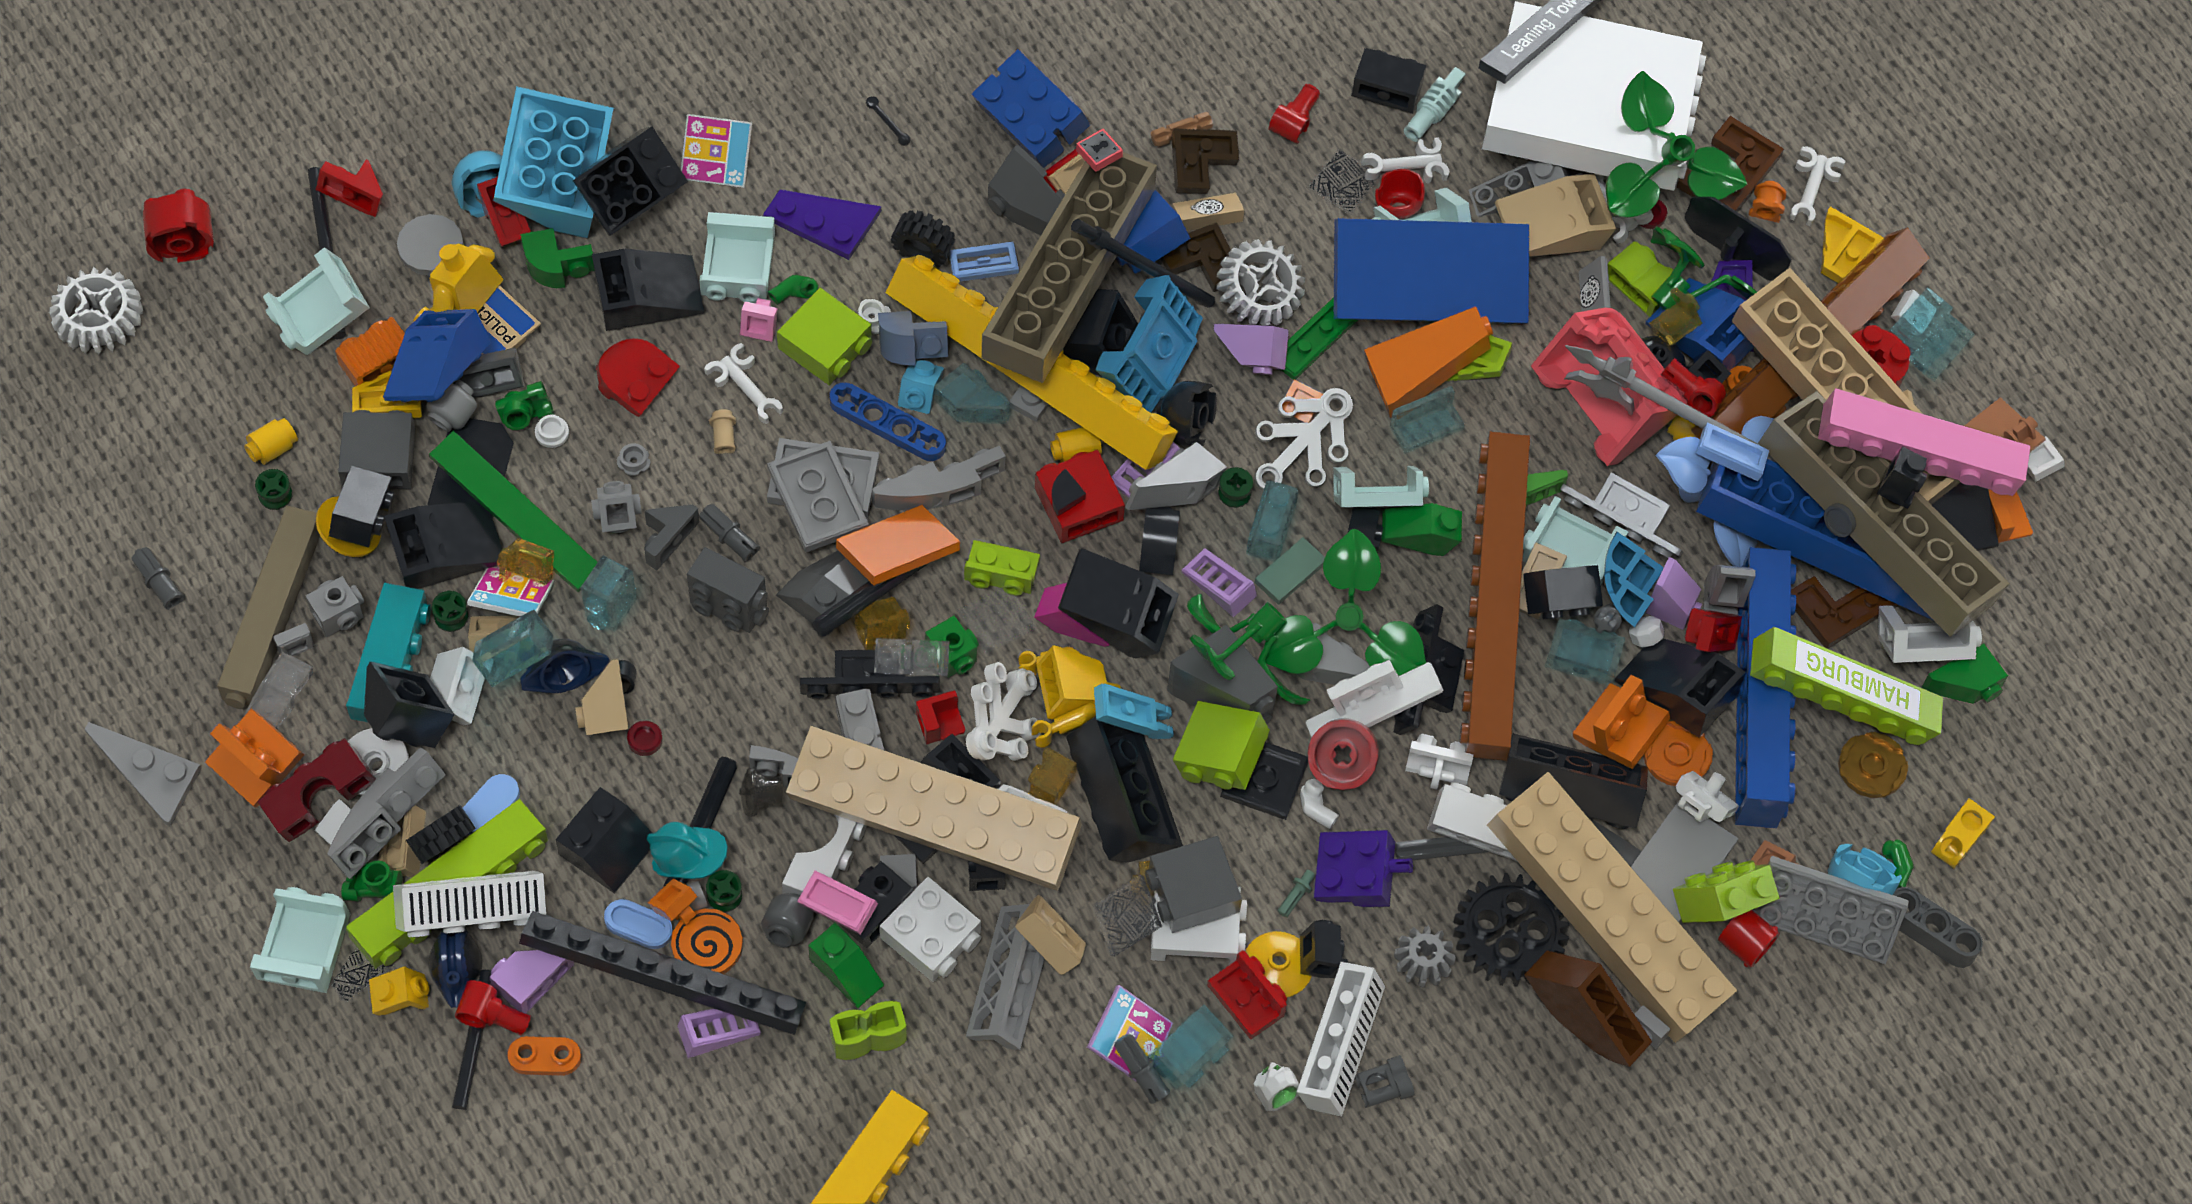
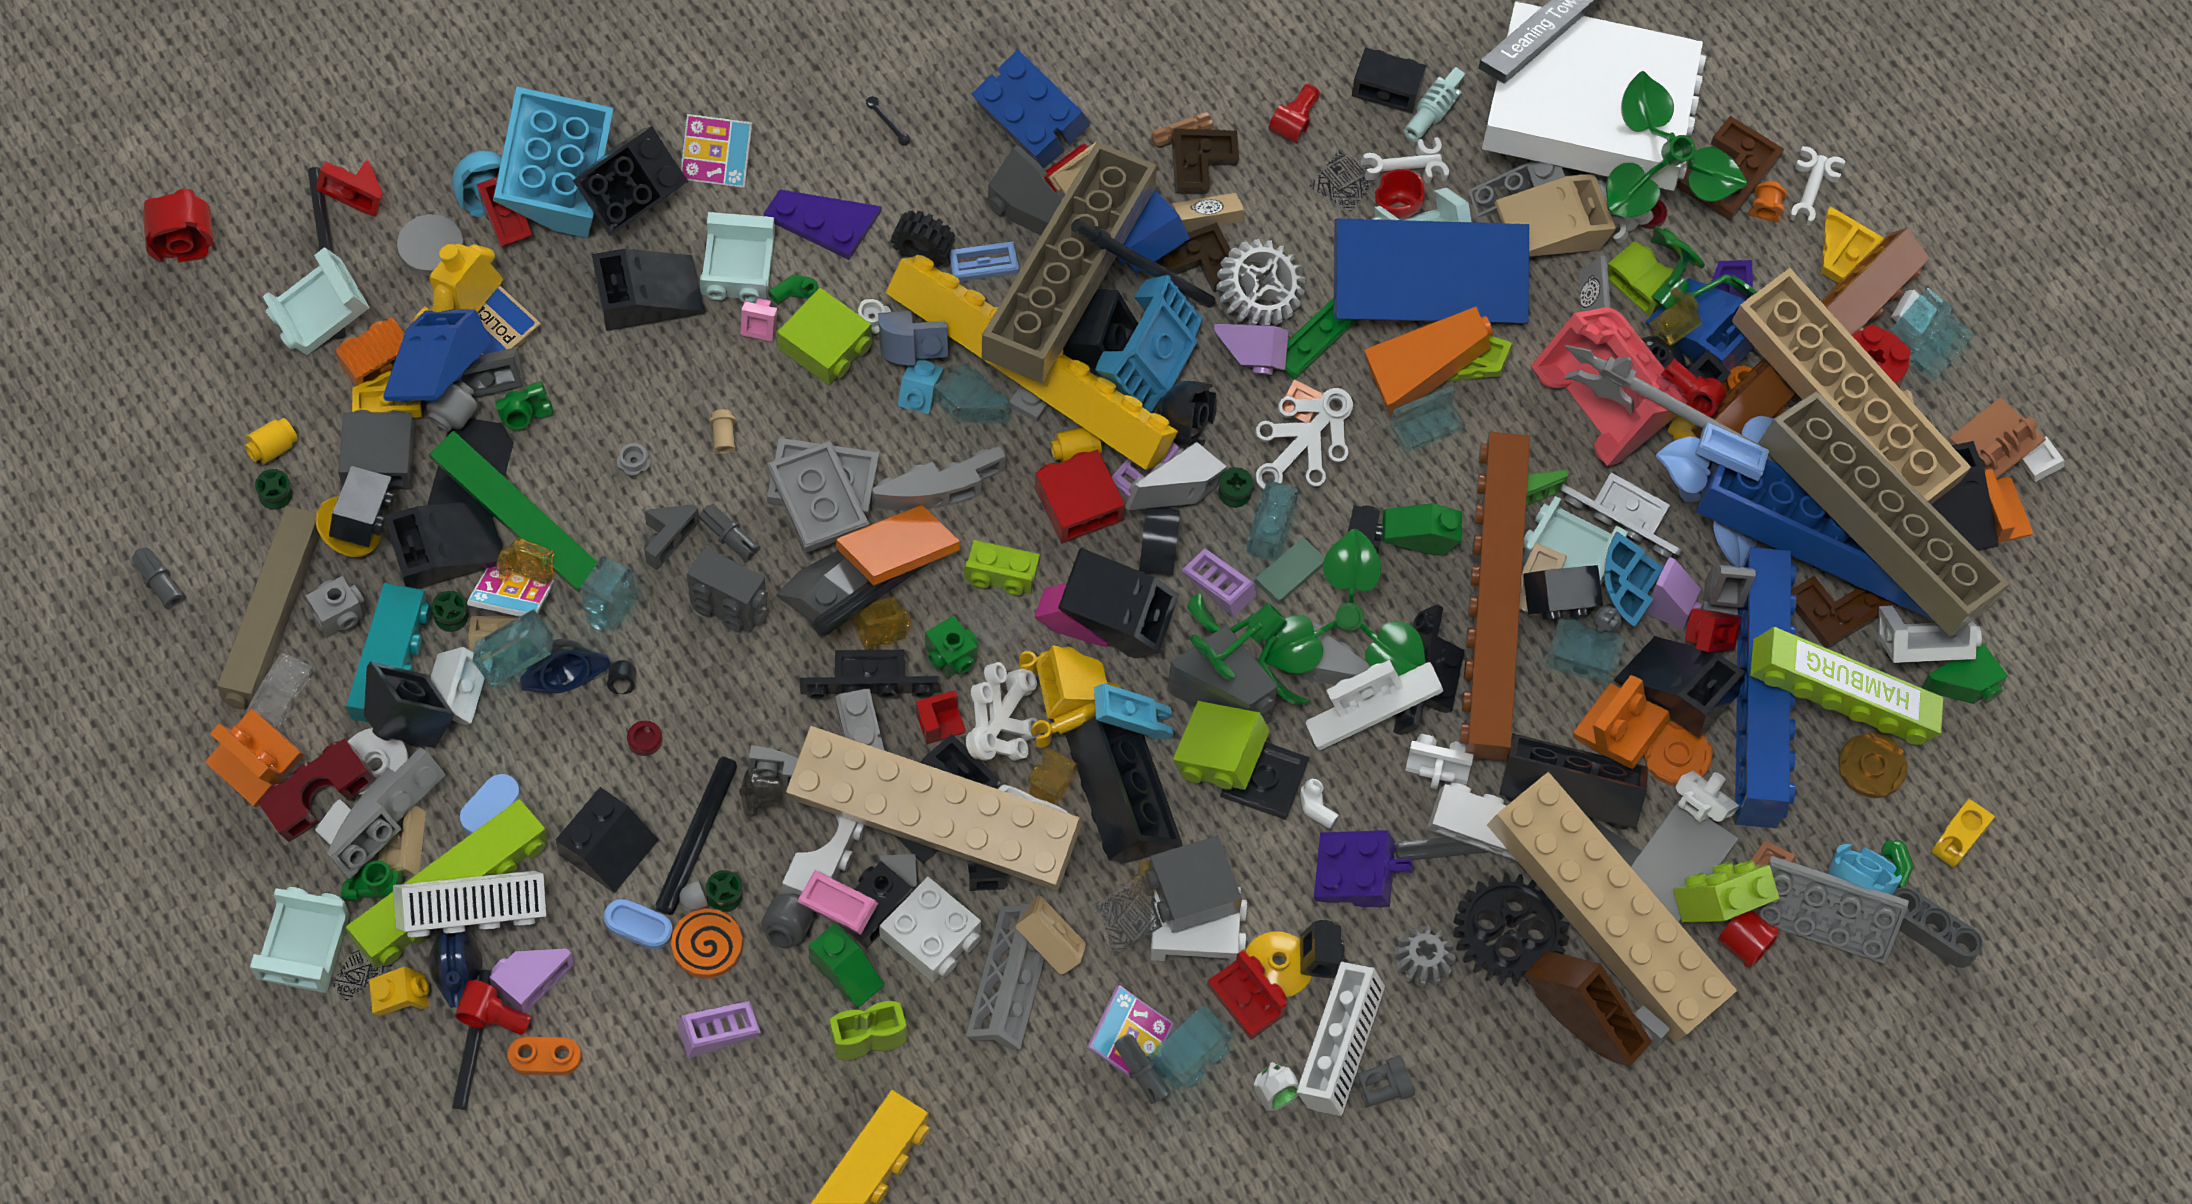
white gear [49,267,143,355] -> none
light grey wing [84,722,201,826] -> none
light grey tile [273,623,314,660] -> none
black tyre [406,805,476,864] -> none
black plate [519,911,806,1035] -> none
green brick [520,228,594,288] -> none
white plate [535,415,569,448] -> none
tan slope [576,658,629,735] -> none
light grey brick [591,481,642,533] -> none
red slope [596,339,680,417] -> none
teal piece [647,821,728,879] -> none
orange tile [648,878,697,925] -> none
white bar [704,343,783,424] -> none
blue beam [830,382,946,461] -> none
clear slope [874,638,949,676] -> none
black tile [1052,469,1086,516] -> none
tile [1076,129,1123,172] -> none
sand green piece [1278,869,1316,917] -> none
red brick [1308,718,1379,790] -> none
light aqua panel [1333,466,1429,507] -> none
white tile [1629,616,1664,648] -> none
black shield [1684,197,1792,280] -> none
bright pink brick [1818,388,2030,496] -> none
dark grey piece [1824,503,1856,537] -> none
black brick [1877,446,1927,509] -> none

